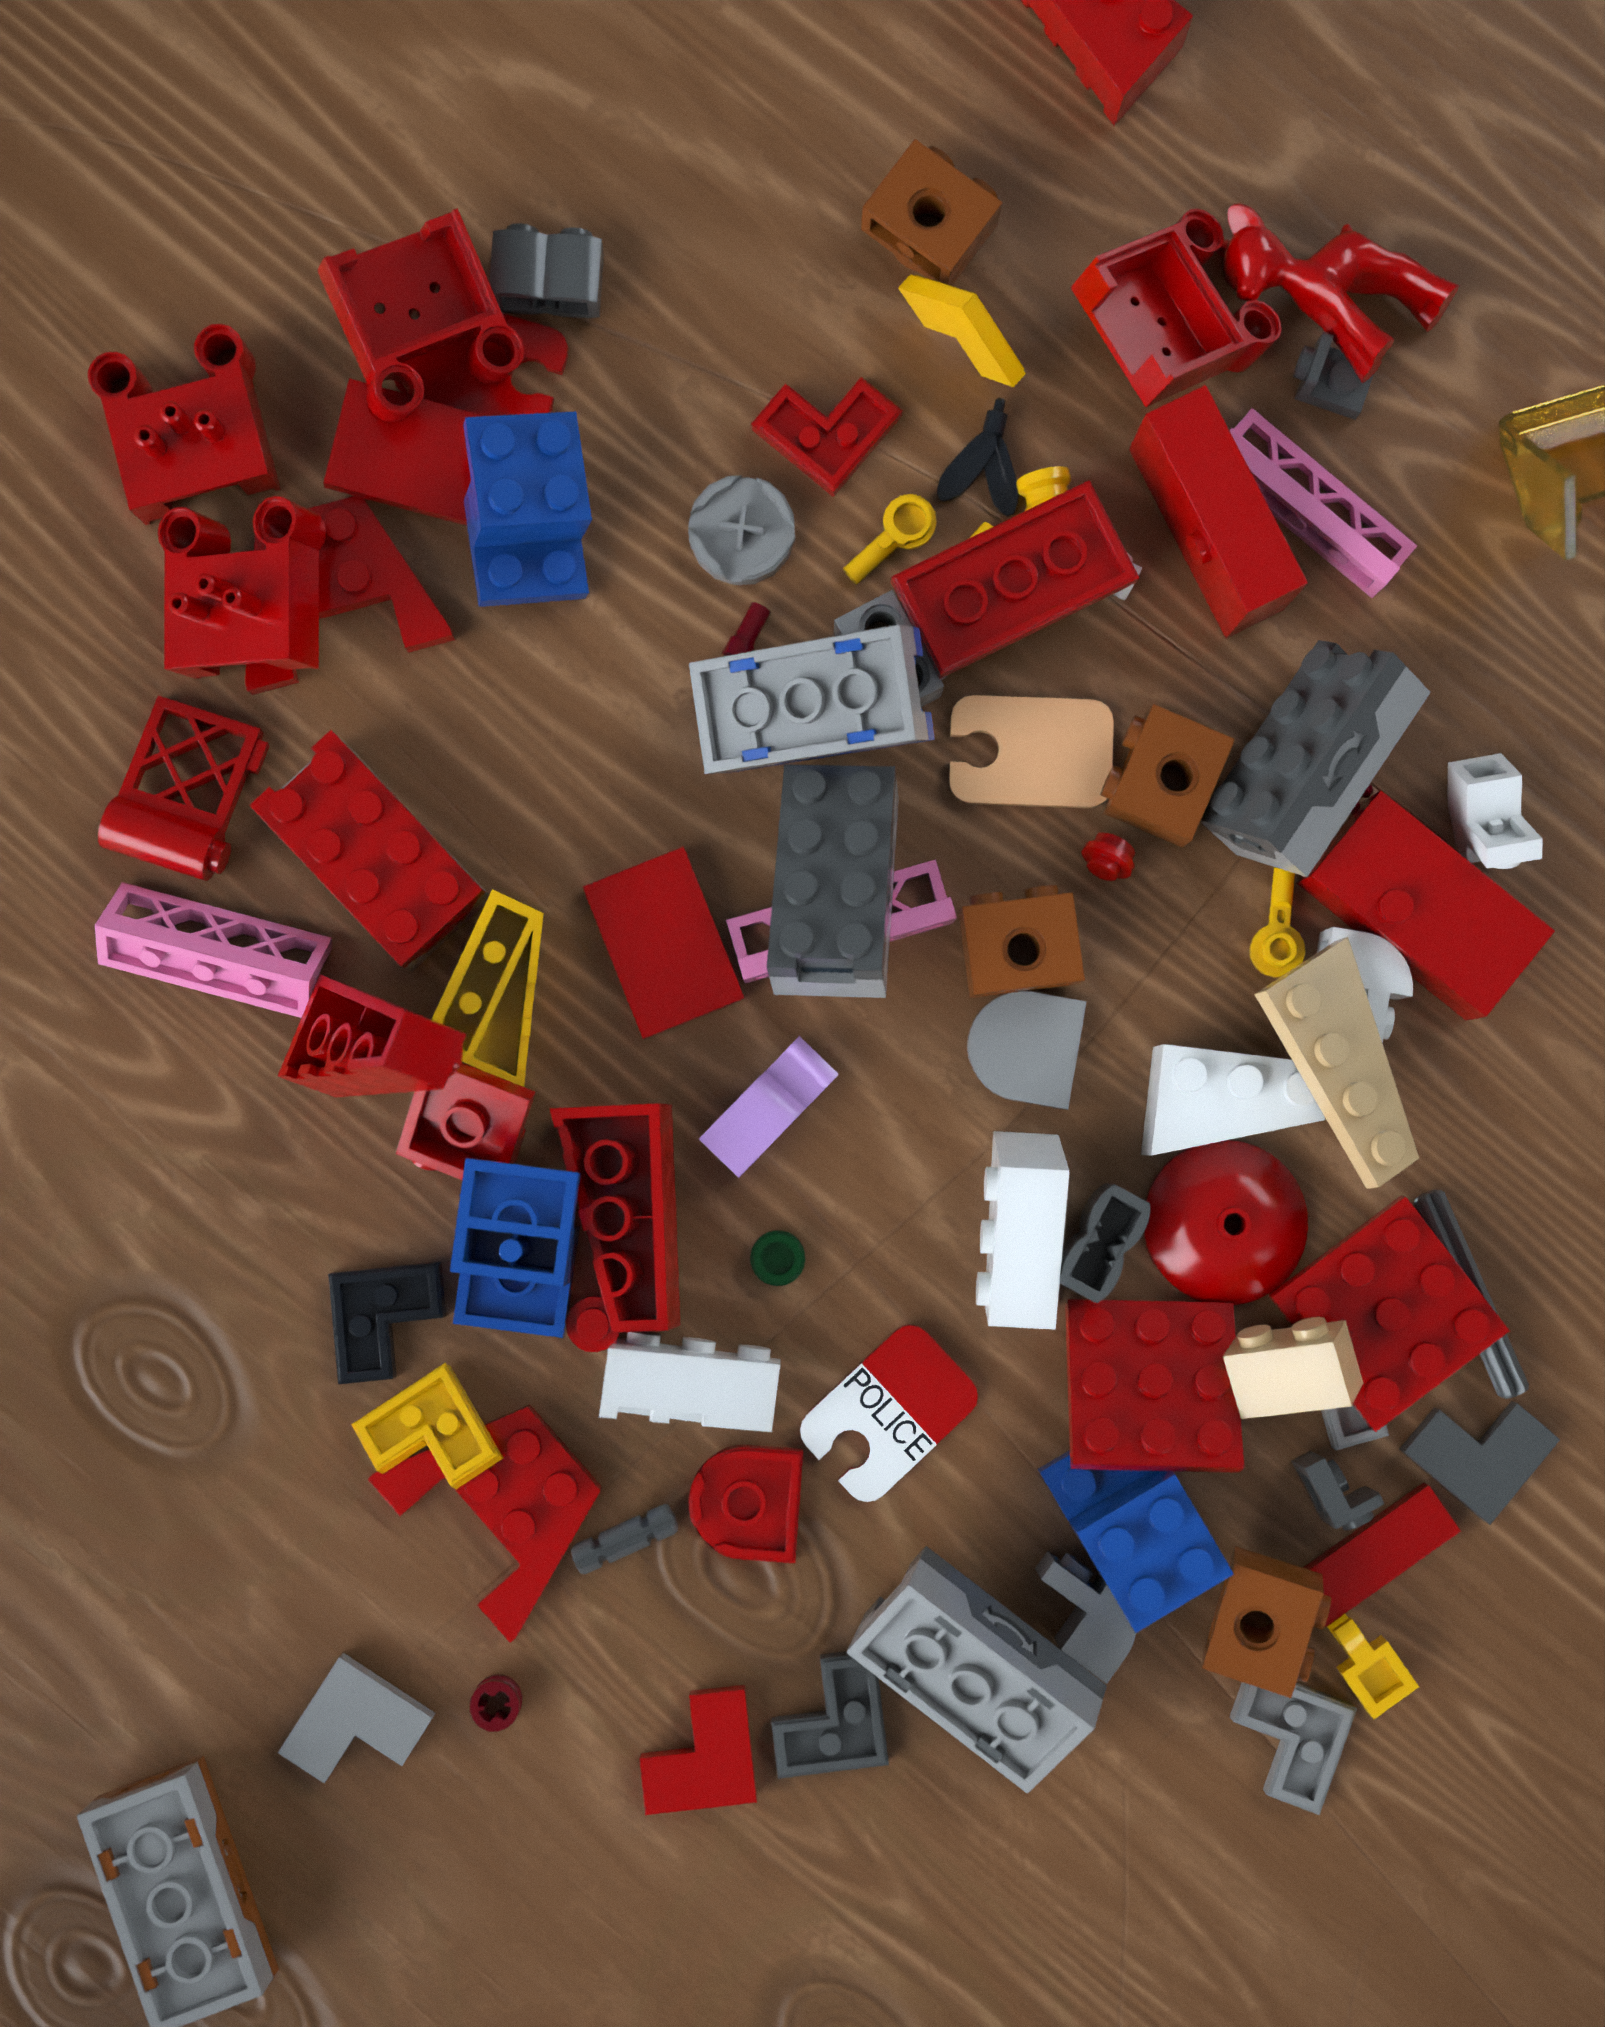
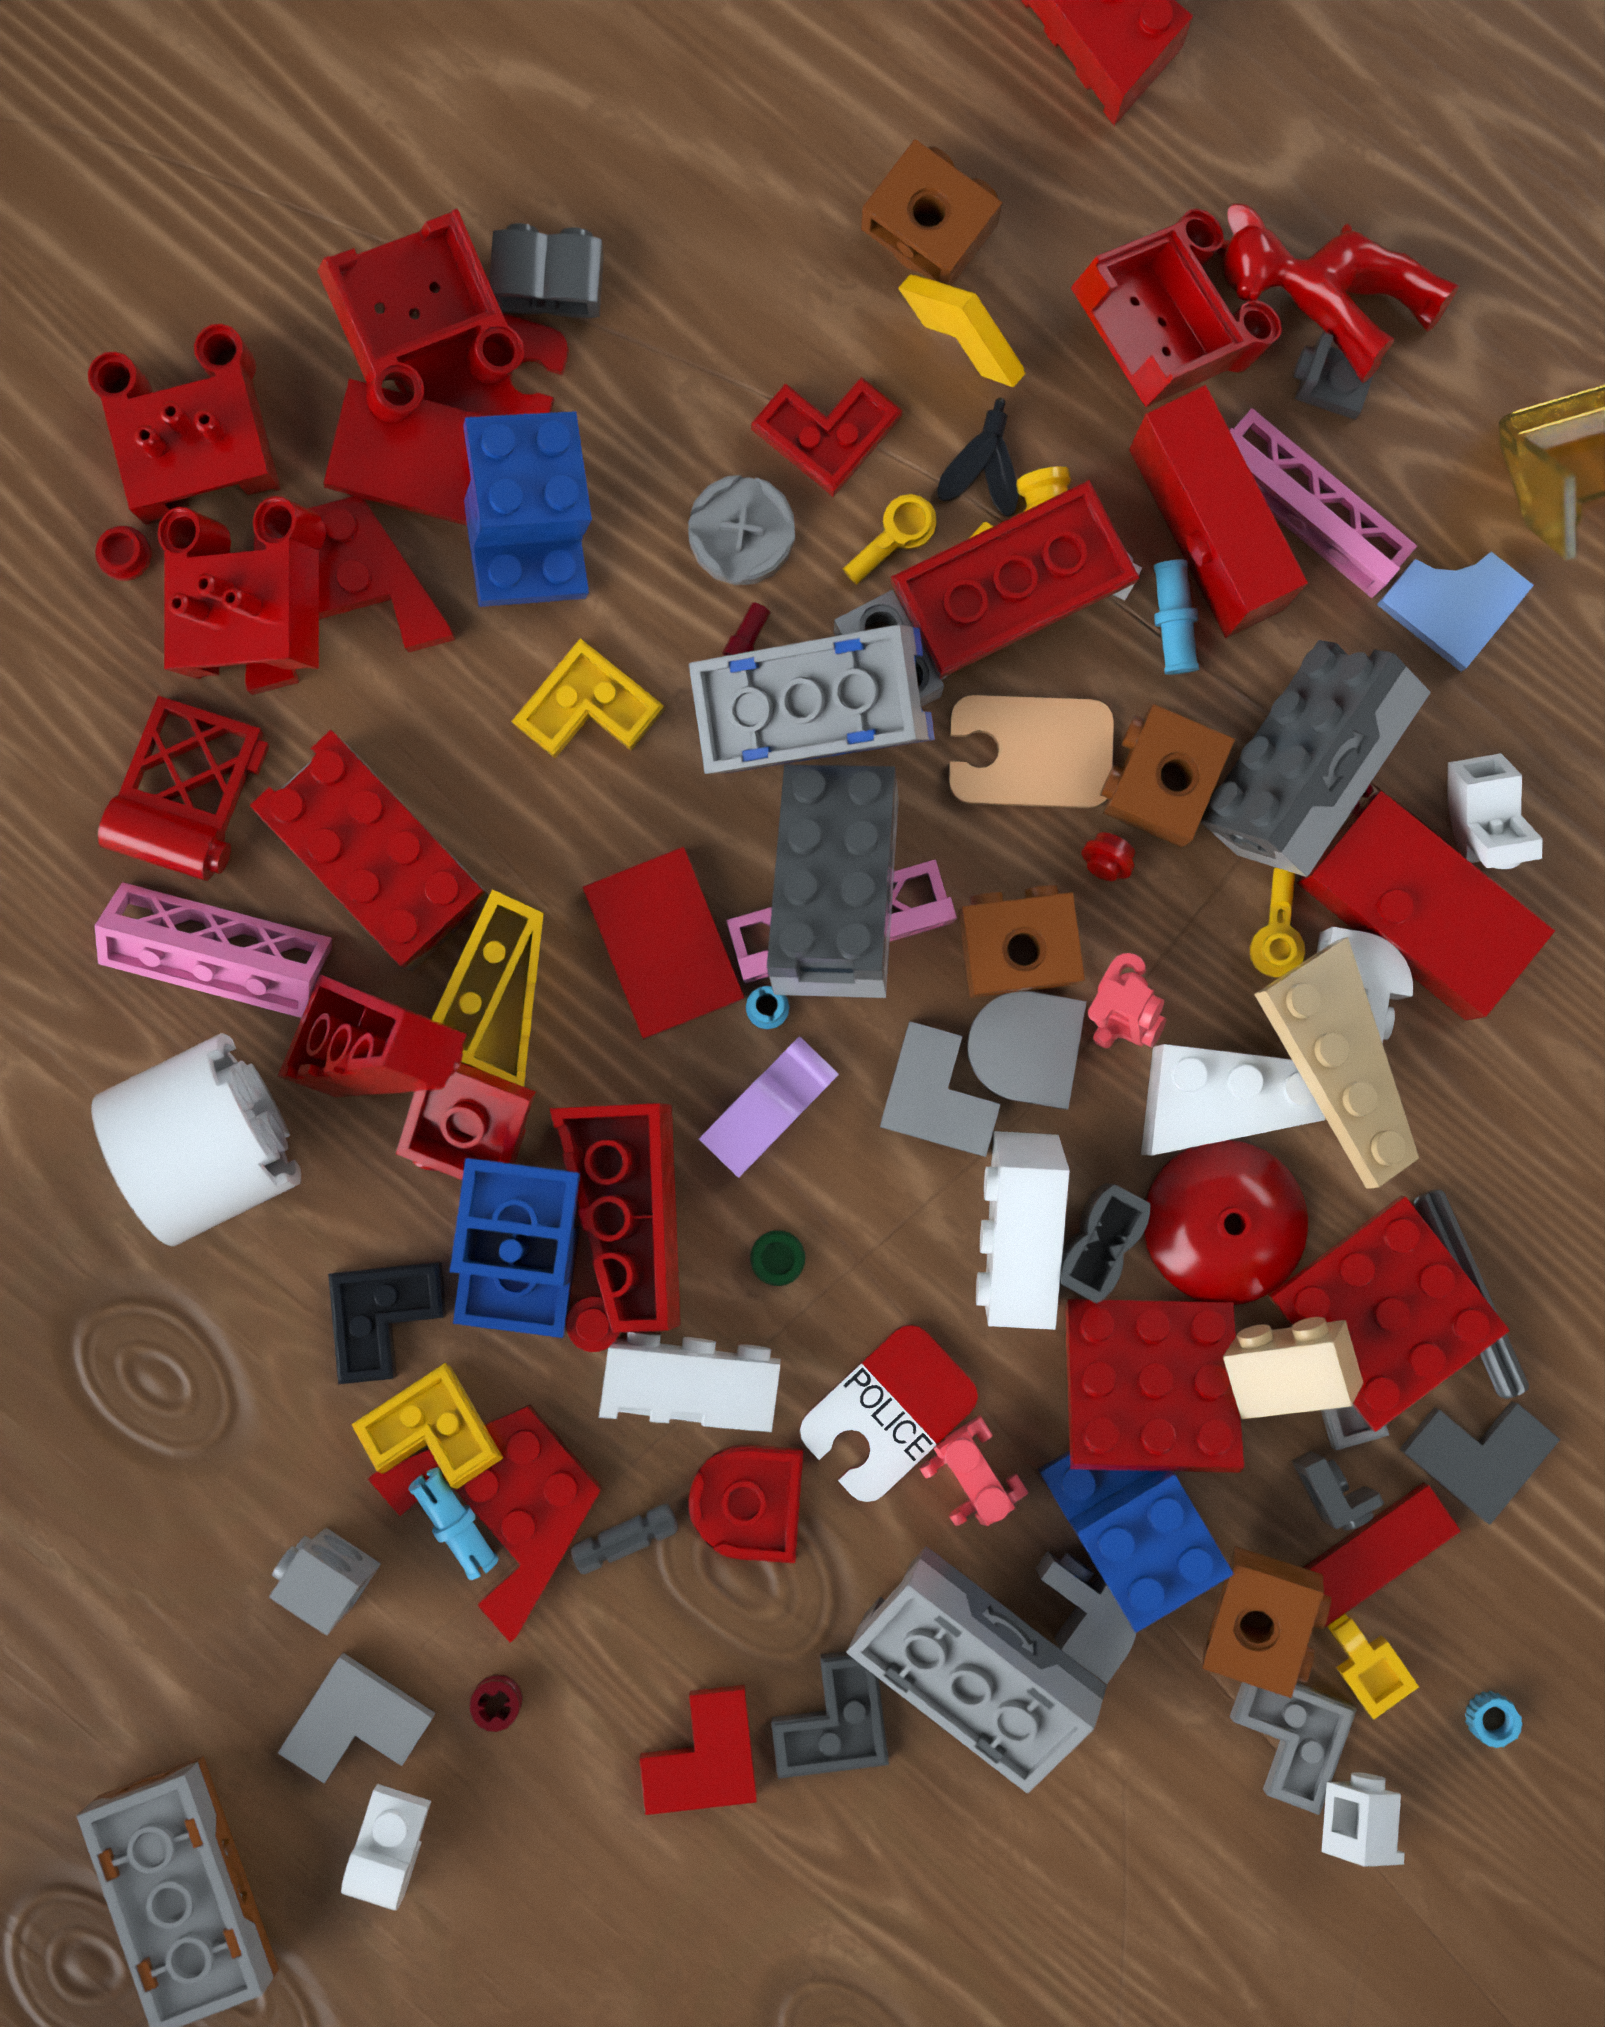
none -> white brick [92,1033,301,1246]
none -> red plate [95,526,152,581]
none -> light grey brick [269,1528,381,1635]
none -> white brick [341,1784,431,1911]
none -> medium azure pin [408,1467,499,1580]
none -> yellow tile [511,638,665,759]
none -> medium azure pin [746,986,789,1030]
none -> light grey tile [879,1021,1001,1157]
none -> coral piece [919,1415,1029,1526]
none -> coral piece [1088,953,1166,1048]
none -> medium azure pin [1153,559,1199,675]
none -> white brick [1322,1772,1405,1866]
none -> light blue tile [1377,551,1534,672]
none -> medium azure axle [1465,1691,1522,1748]

